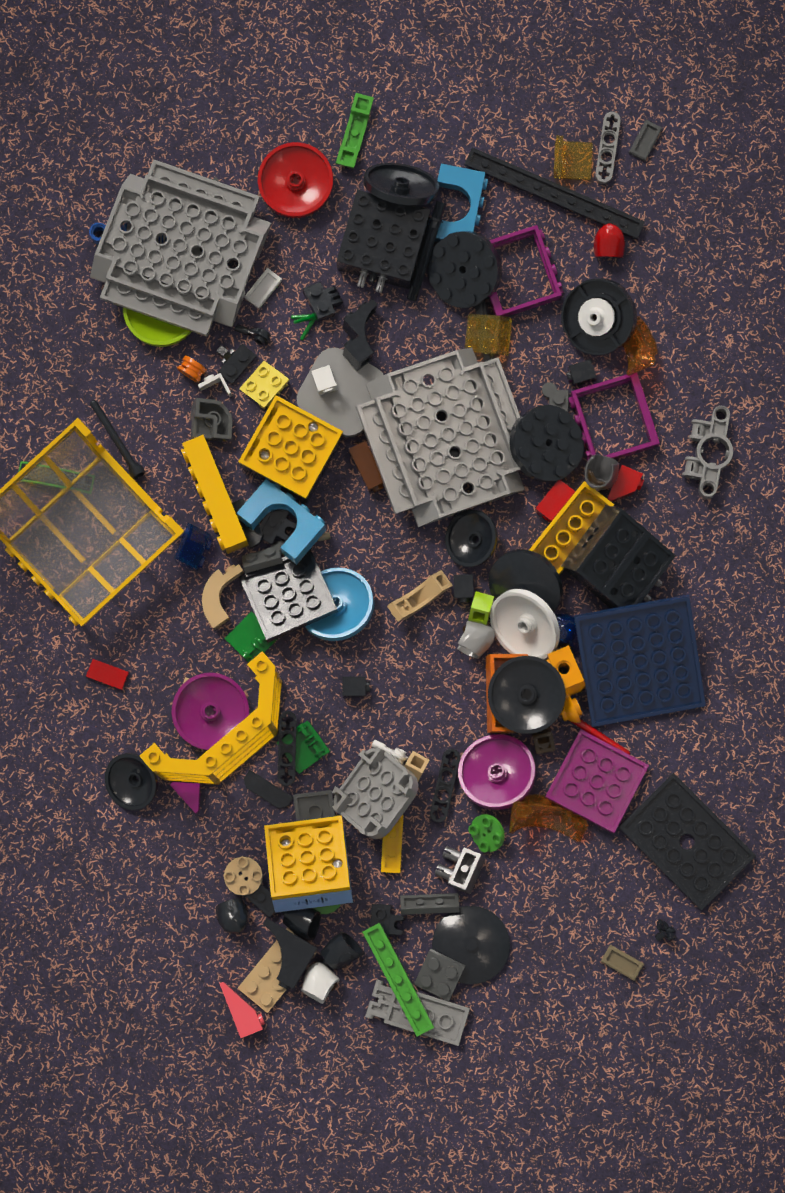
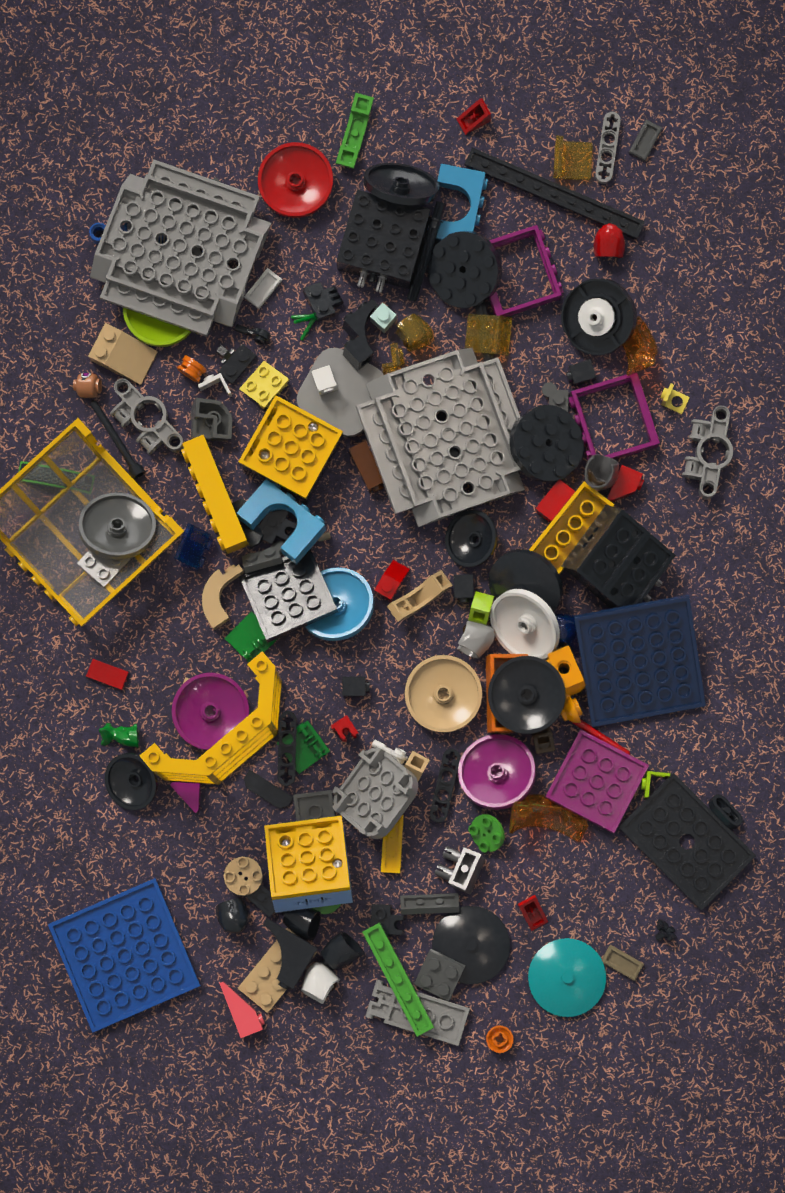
none -> blue plate [48,878,201,1033]
none -> nougat head [73,373,102,398]
none -> light grey hinge [77,550,131,587]
none -> dark grey dish [79,492,156,560]
none -> tan slope [88,323,158,385]
none -> green animal [99,723,139,748]
none -> light grey piece [110,378,184,455]
none -> red hinge [331,715,359,742]
none -> light aqua brick [370,303,397,334]
none -> red slope [374,560,410,602]
none -> clear yellow bracket [381,343,405,375]
none -> clear yellow piece [396,313,434,352]
none -> tan dish [405,655,482,733]
none -> red slope [456,98,491,135]
none -> orange wheel [486,1025,513,1053]
none -> red slope [517,895,548,931]
none -> teal dish [528,938,606,1017]
none -> lime bracket [641,771,671,798]
none -> light yellow bracket [660,384,689,414]
none -> black plate [709,794,742,829]

